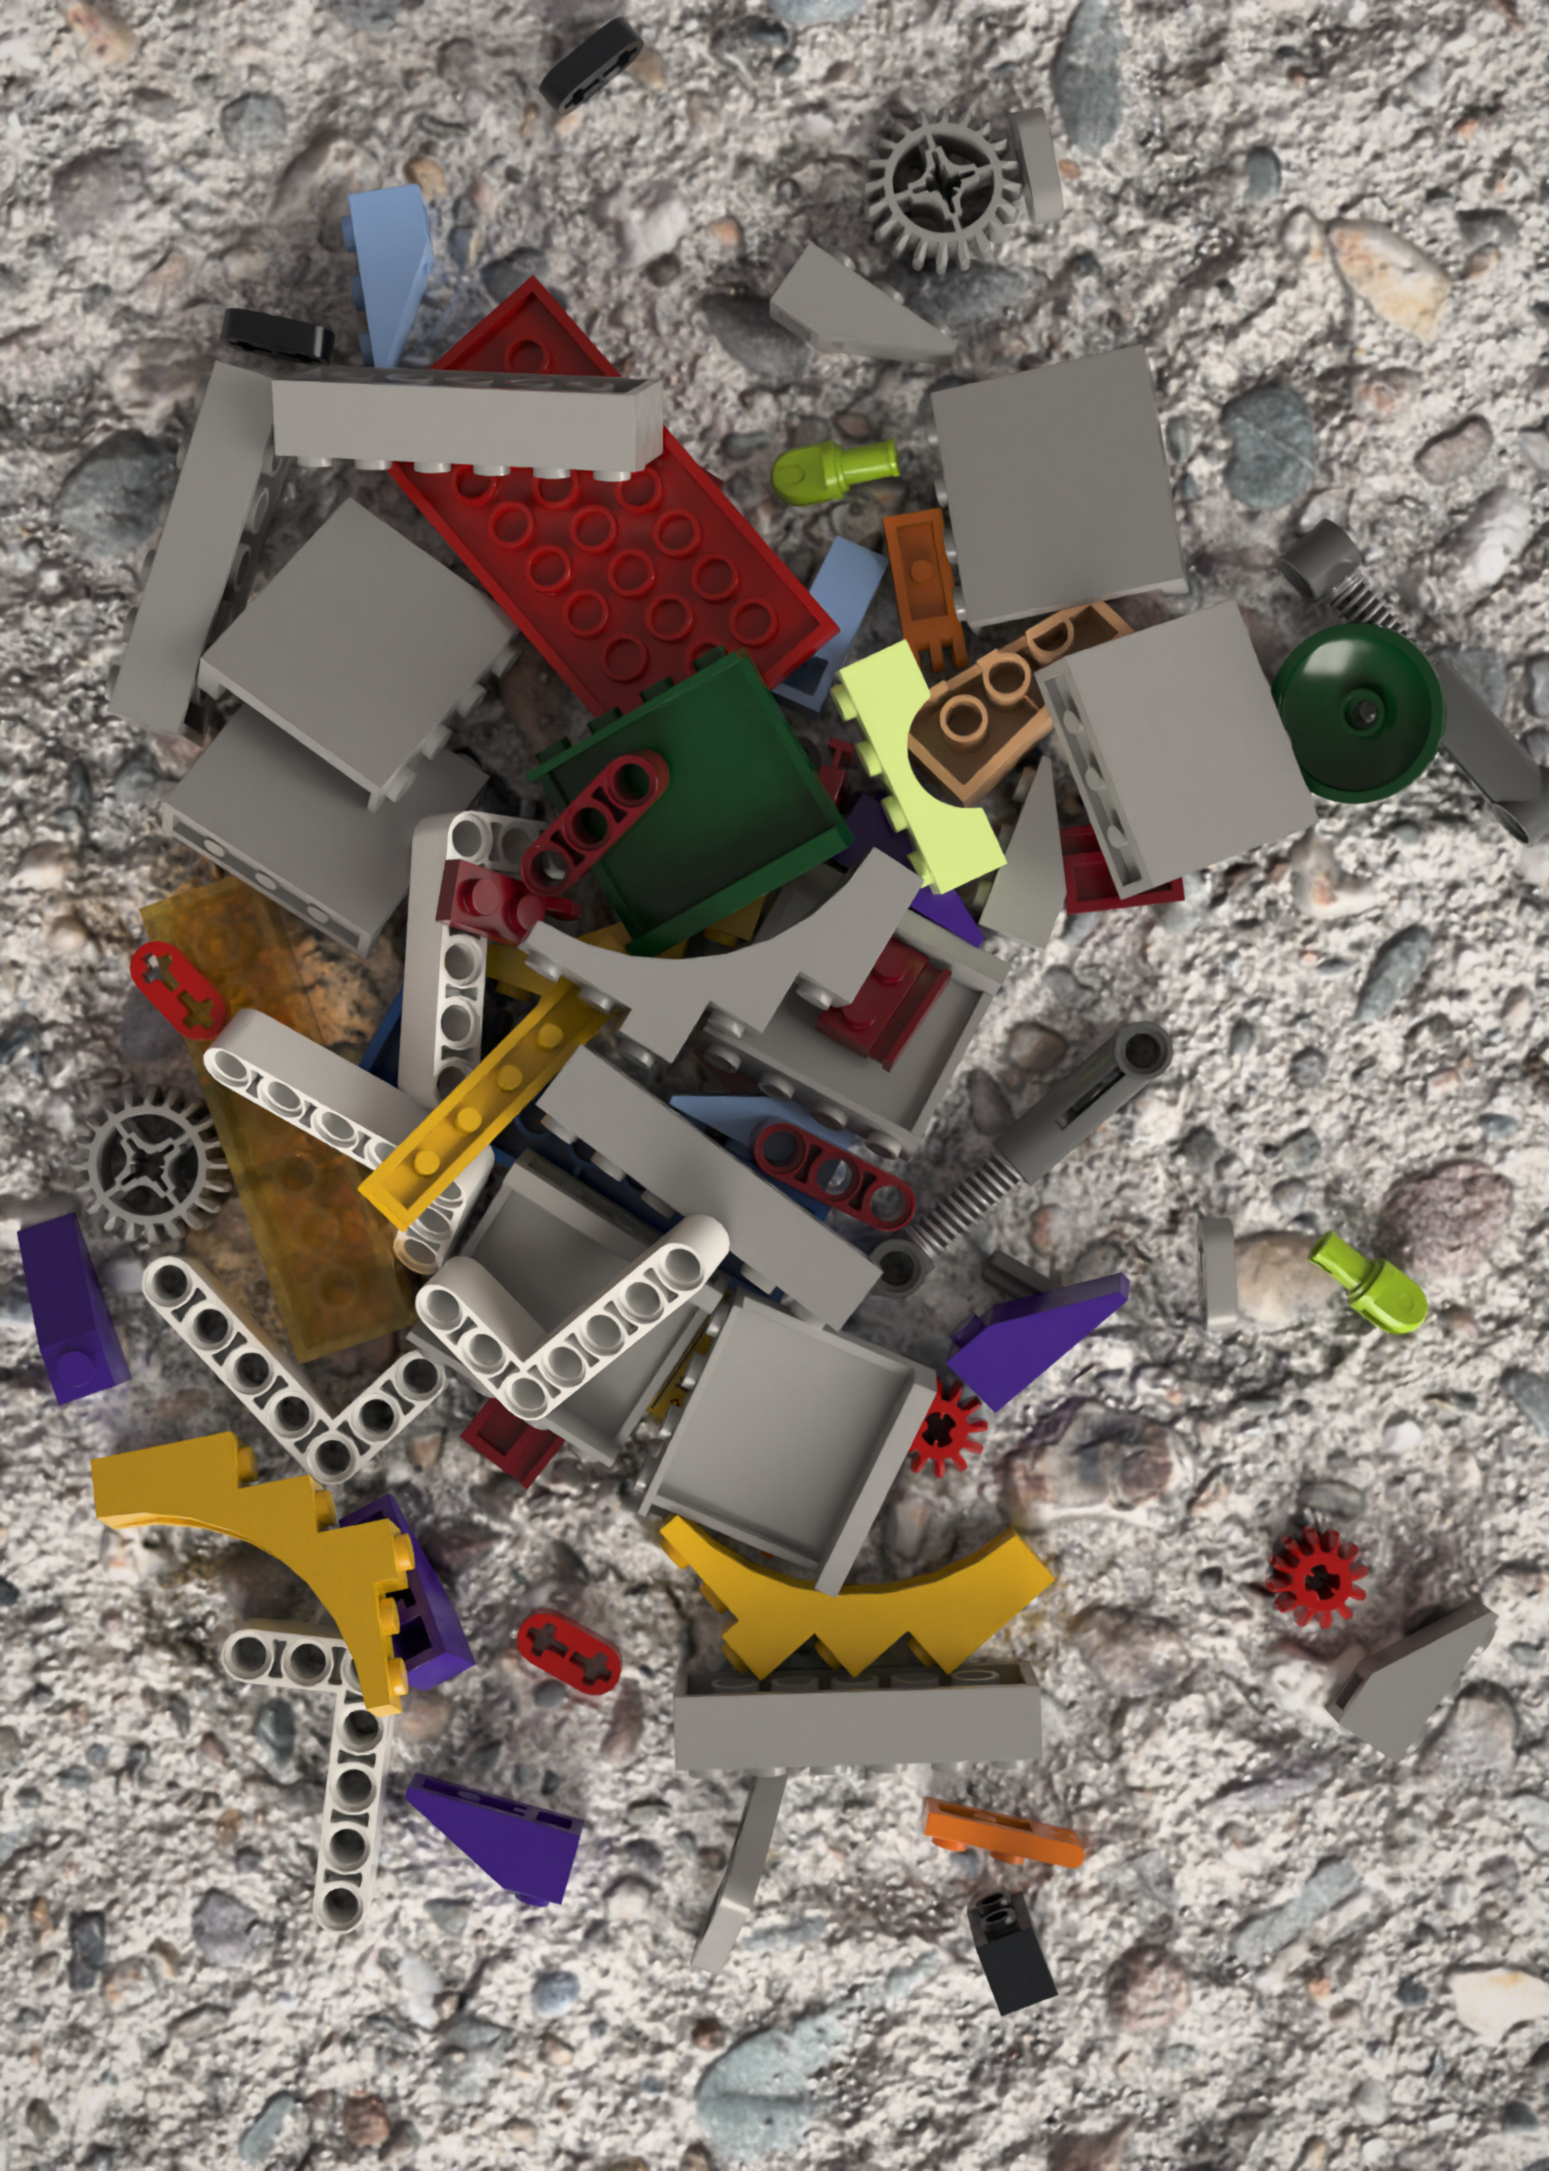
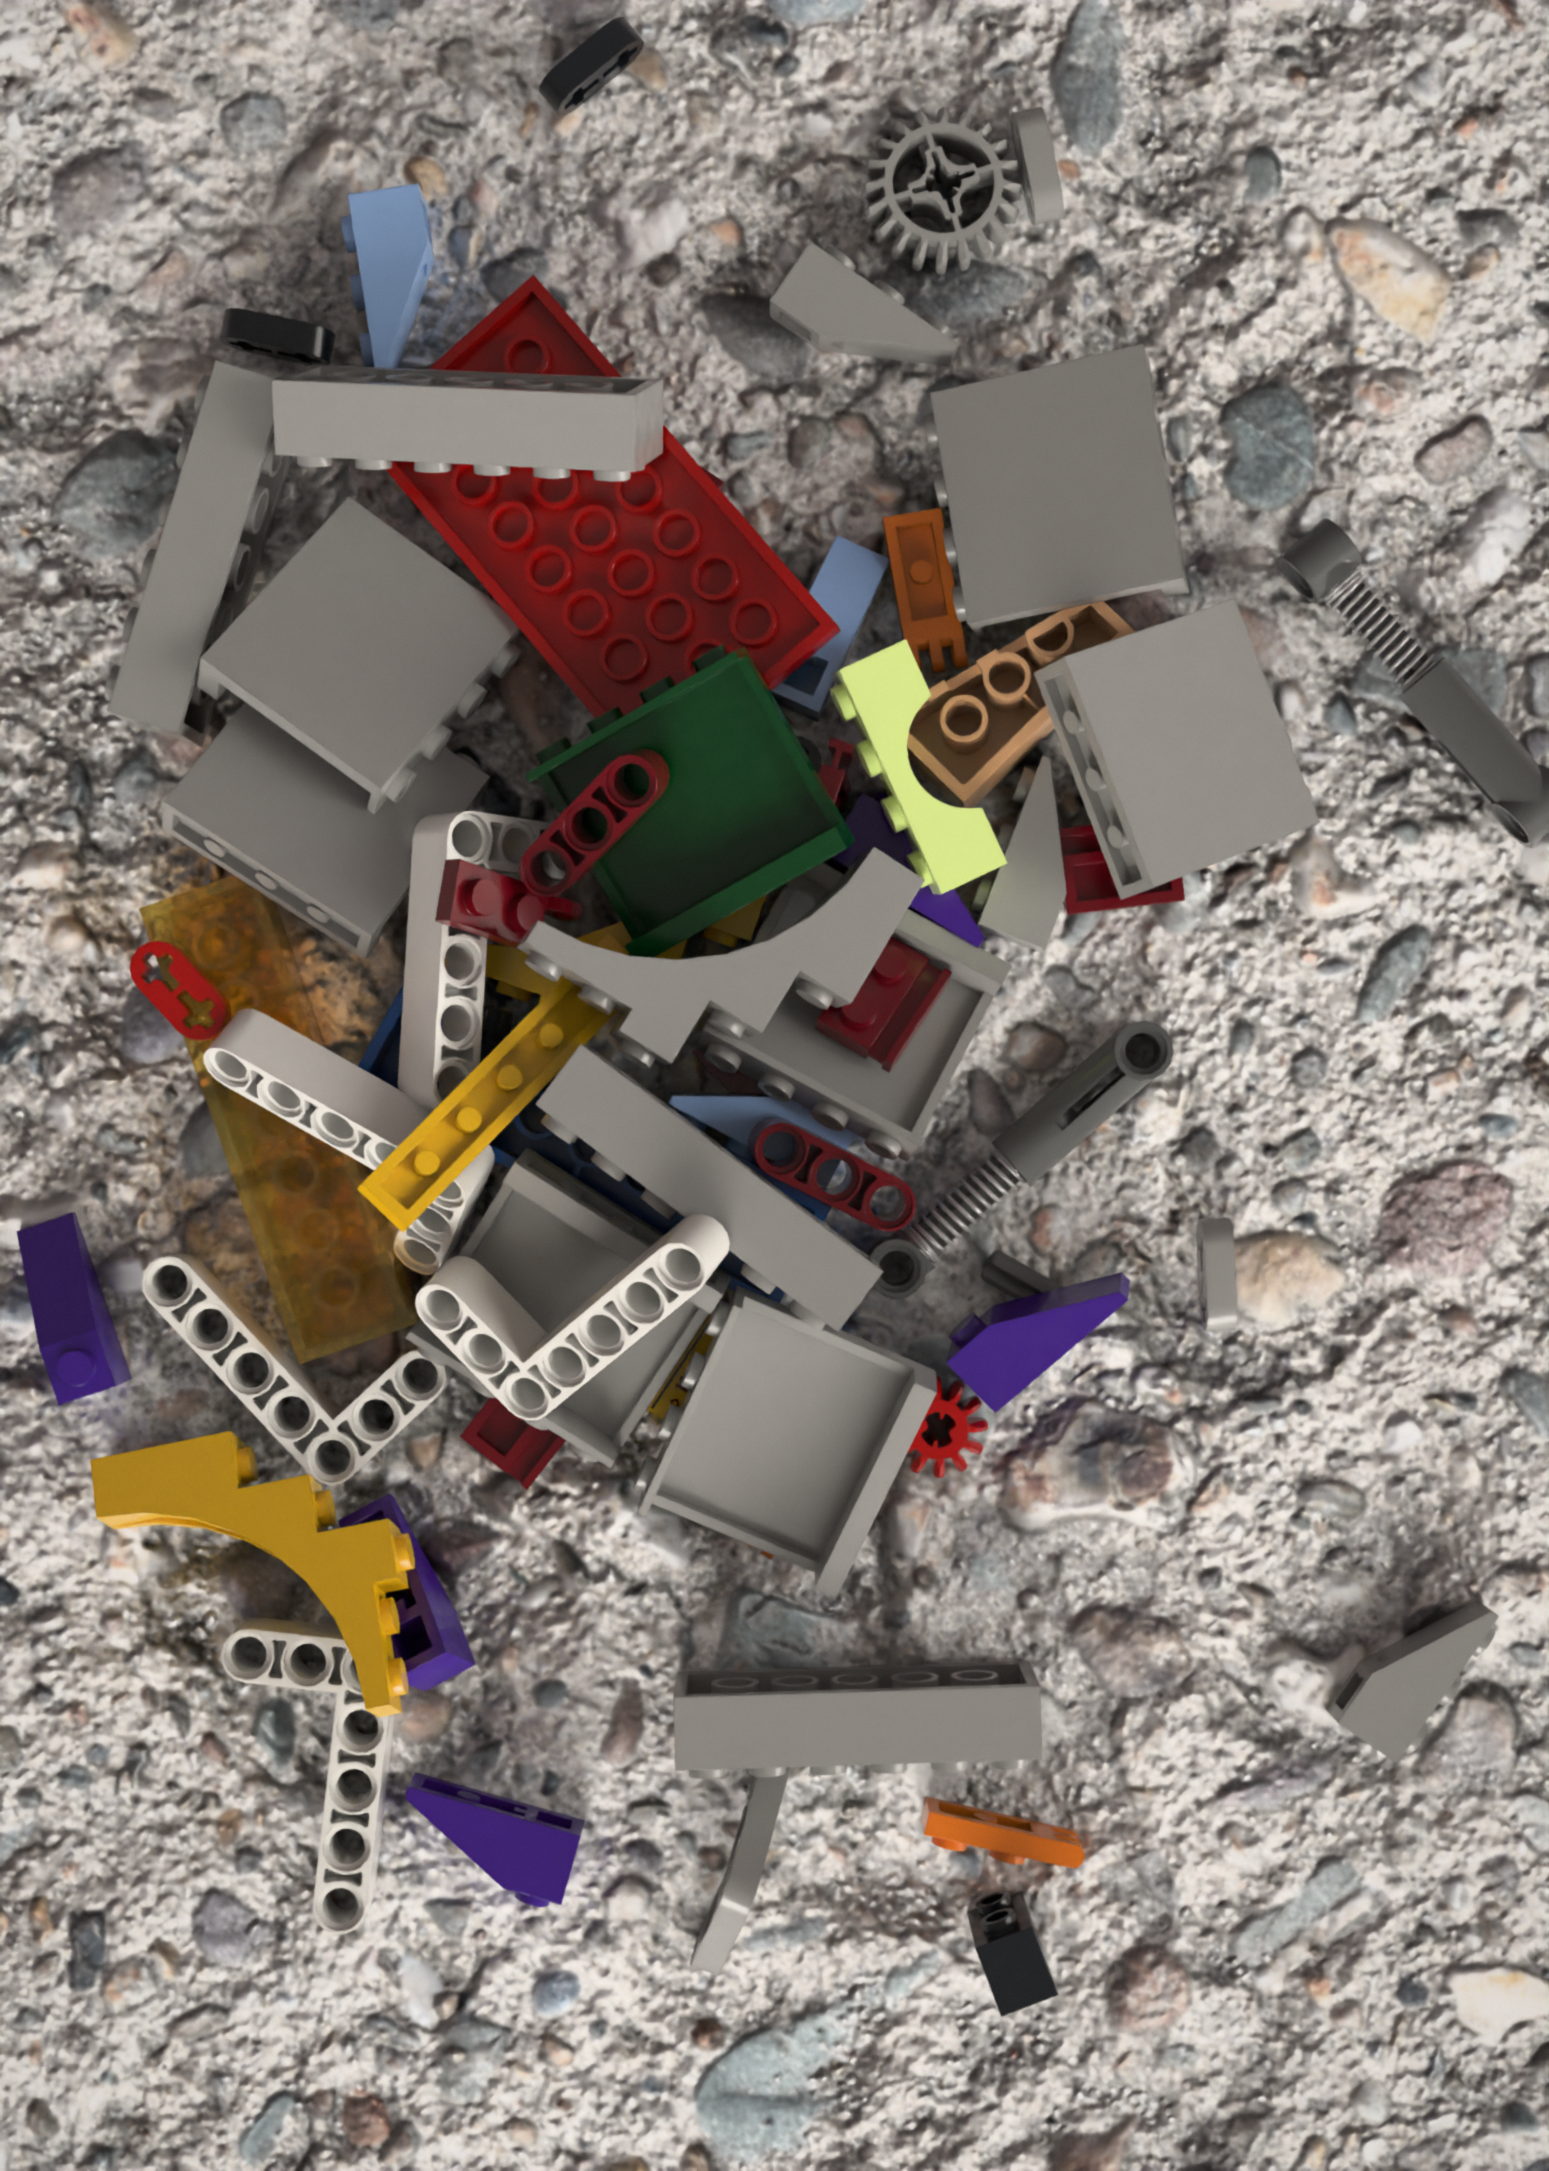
light grey gear [71,1084,236,1245] -> none
red beam [517,1608,623,1696] -> none
yellow arch [659,1512,1055,1681] -> none
lime arm [770,438,901,506] -> none
red gear [1265,1526,1369,1629] -> none
dark green dish [1271,623,1447,804] -> none
lime arm [1307,1230,1429,1335] -> none

